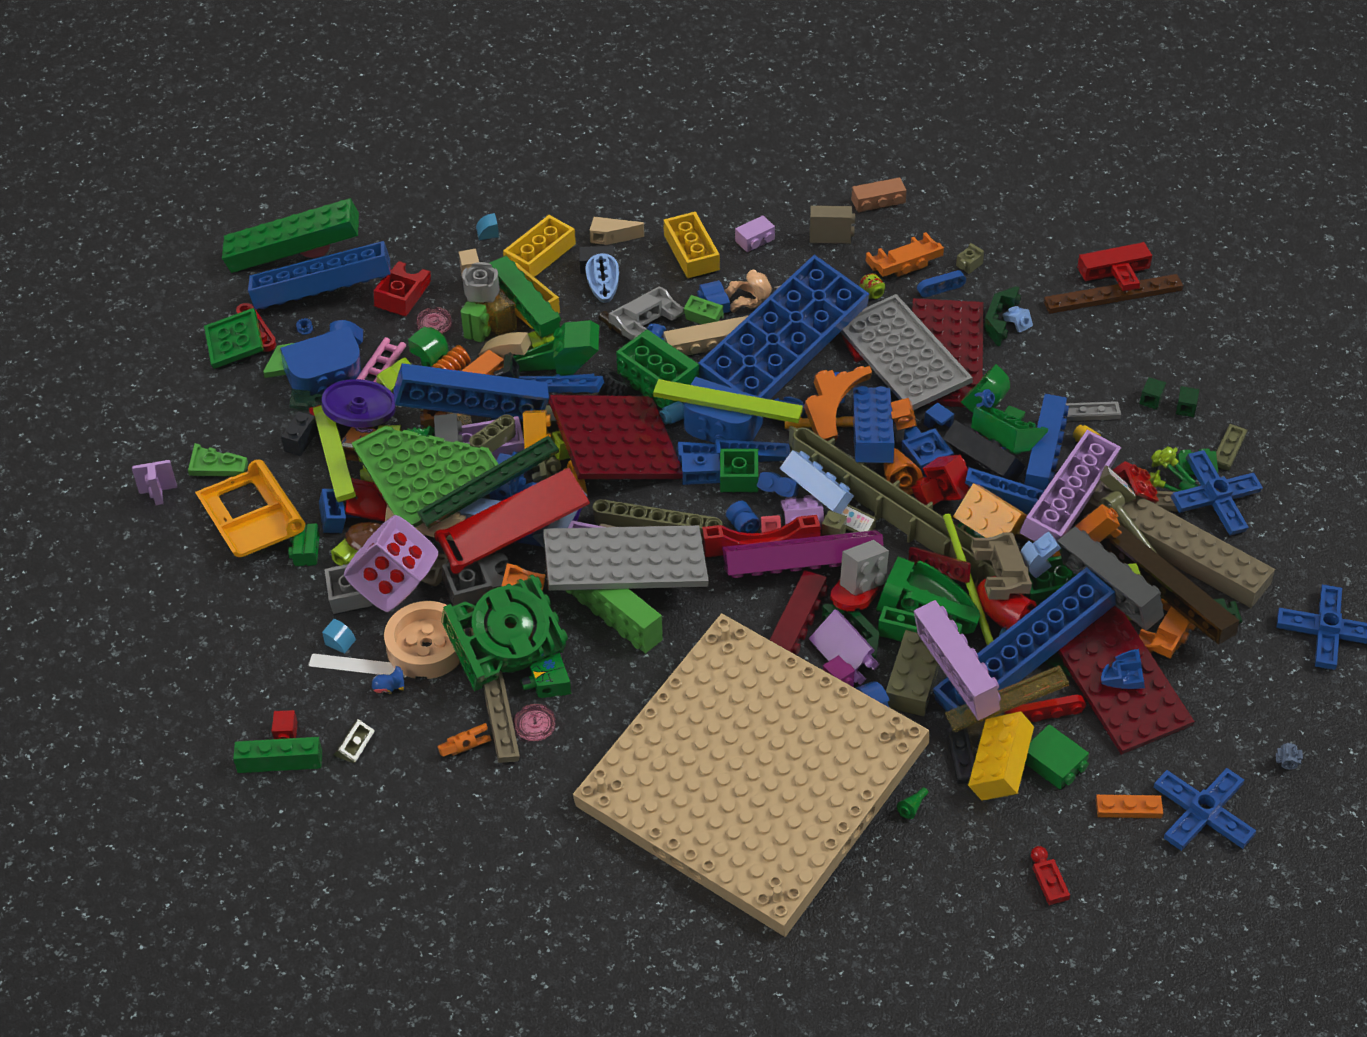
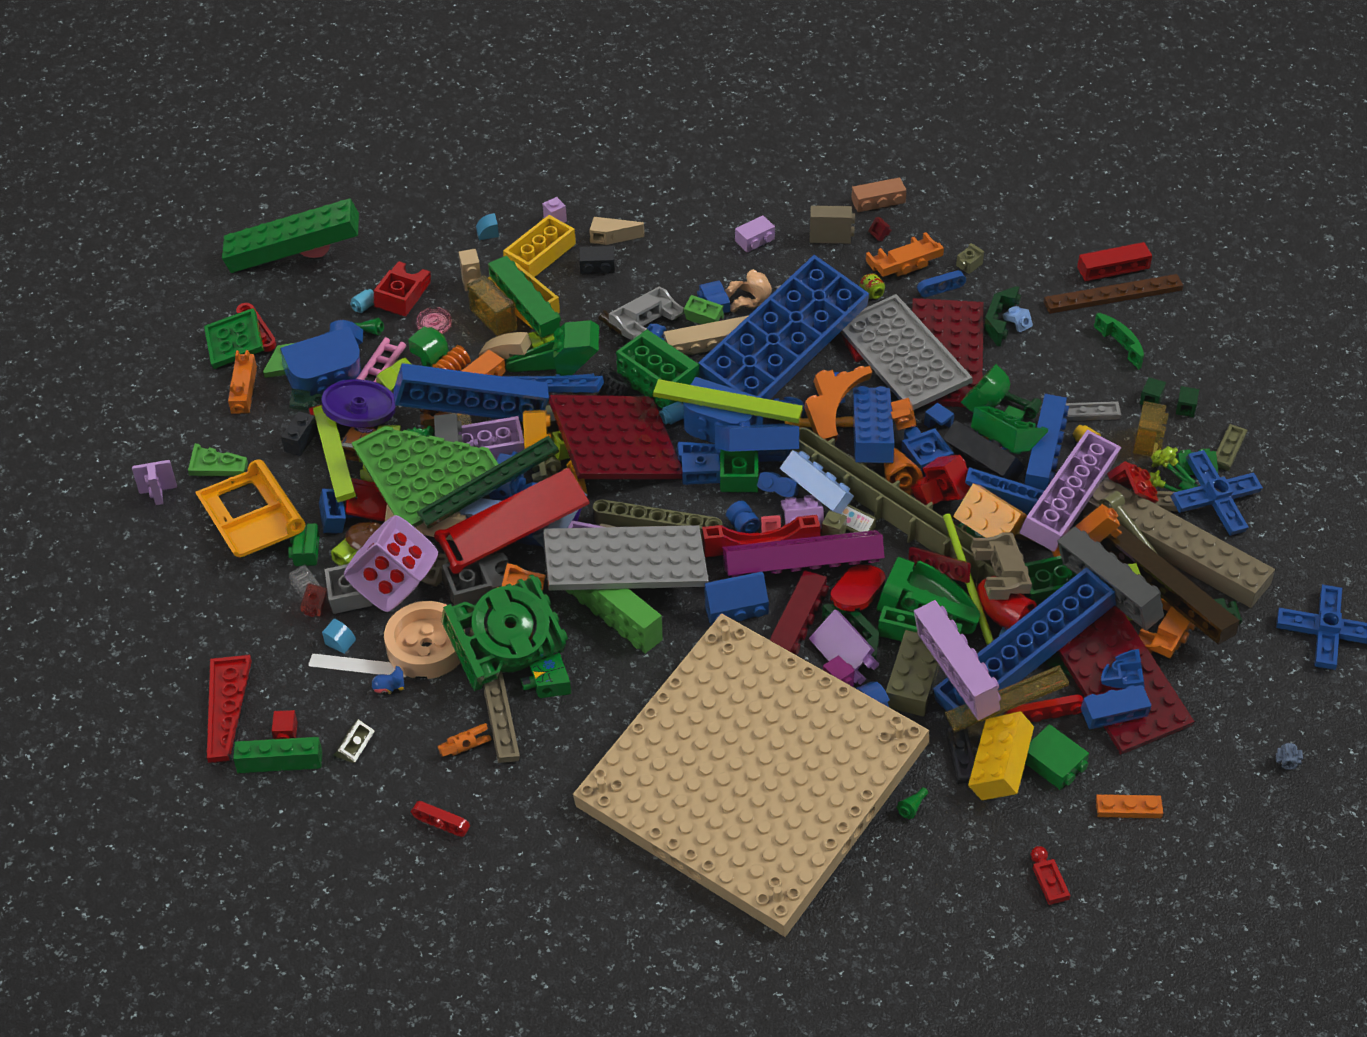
blue brick [248,241,391,309] -> none
blue bush [296,318,313,335] -> none
bright green brick [461,301,491,342] -> none
light grey brick [462,262,500,303] -> none
olive beam [469,415,516,453] -> none
black tile [494,352,520,379] -> none
clear pink tile [514,704,556,741] -> none
light blue piece [586,253,619,303] -> none
yellow brick [663,211,720,278] -> none
light grey brick [840,540,889,595] -> none
blue plate [975,389,995,408] -> none
light blue brick [1020,531,1061,578] -> none
olive slope [1099,465,1136,503] -> none
red plate [1111,263,1140,291] -> none
blue piece [1153,768,1256,851] -> none
none -> red wing [207,655,252,763]
none -> orange brick [228,350,257,414]
none -> clear slope [289,565,327,607]
none -> clear red brick [301,583,327,617]
none -> medium azure brick [351,289,374,313]
none -> green cone [354,318,384,336]
none -> red beam [411,801,470,837]
none -> lavender brick [542,197,567,223]
none -> blue slope [705,571,769,625]
none -> blue brick [715,421,799,451]
none -> dark red tile [868,217,892,241]
none -> dark green brick [1002,391,1042,419]
none -> blue brick [1081,685,1152,730]
none -> green slope [1094,313,1144,369]
none -> clear yellow brick [1133,401,1169,456]

